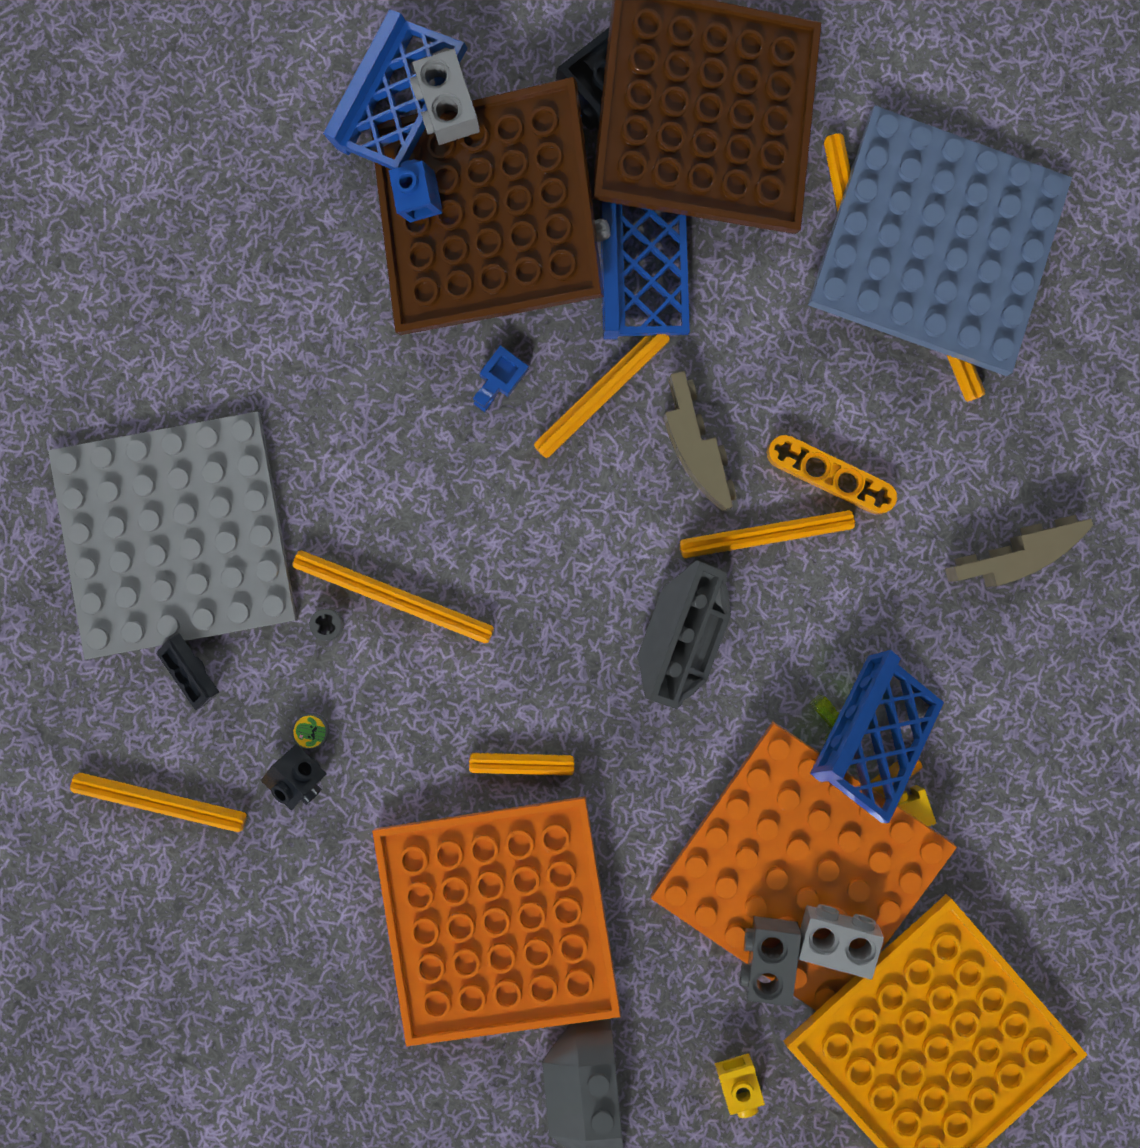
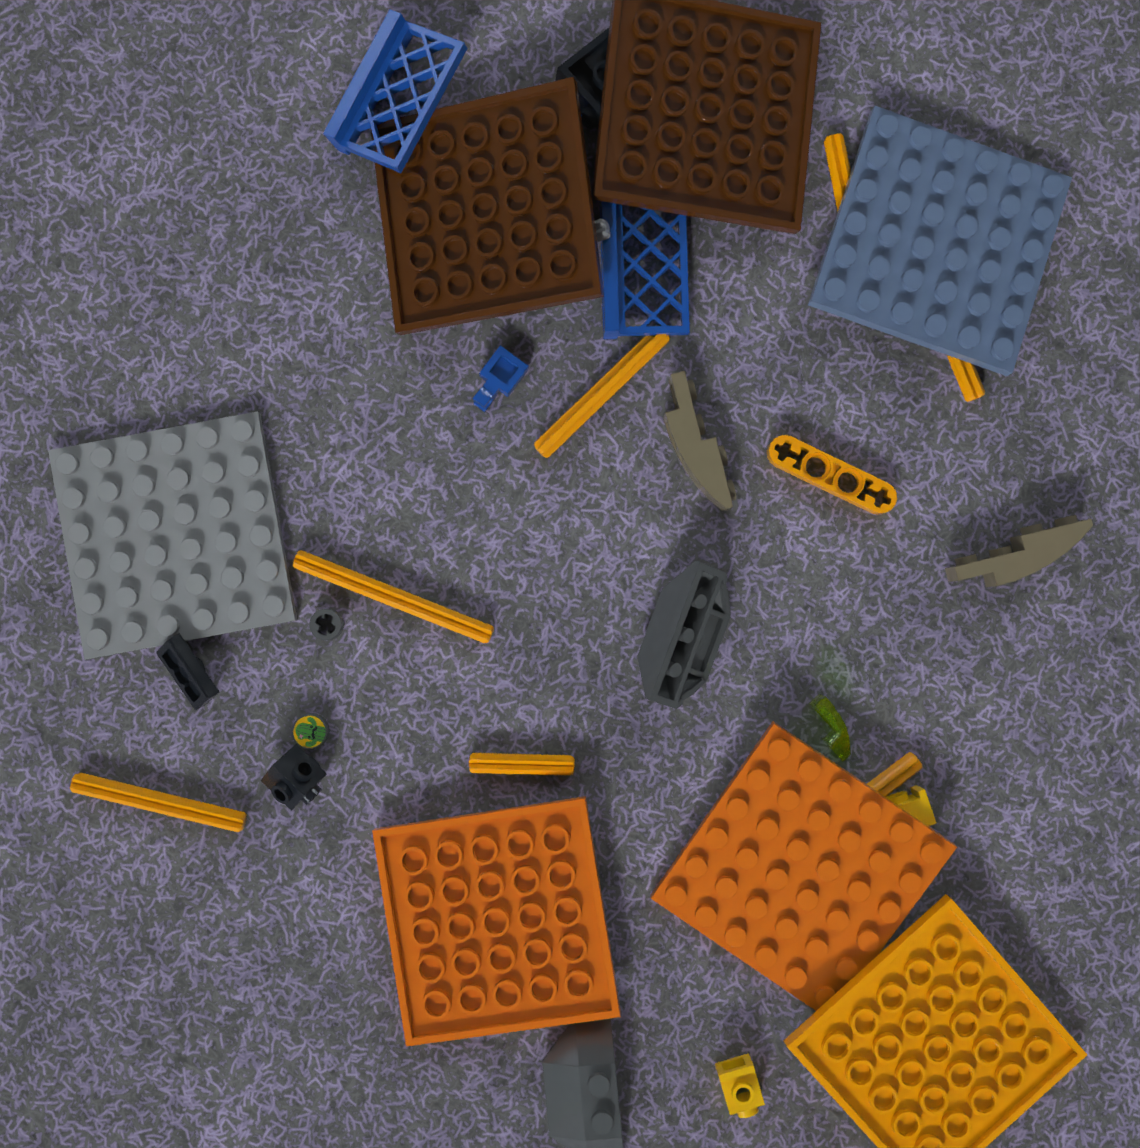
blue brick [389,160,443,223] -> none
light grey brick [409,49,480,145] -> none
light orange axle [680,510,855,558] -> none
dark grey brick [740,916,801,1007] -> none
light grey brick [798,905,884,980] -> none
blue fence [810,650,944,823] -> none

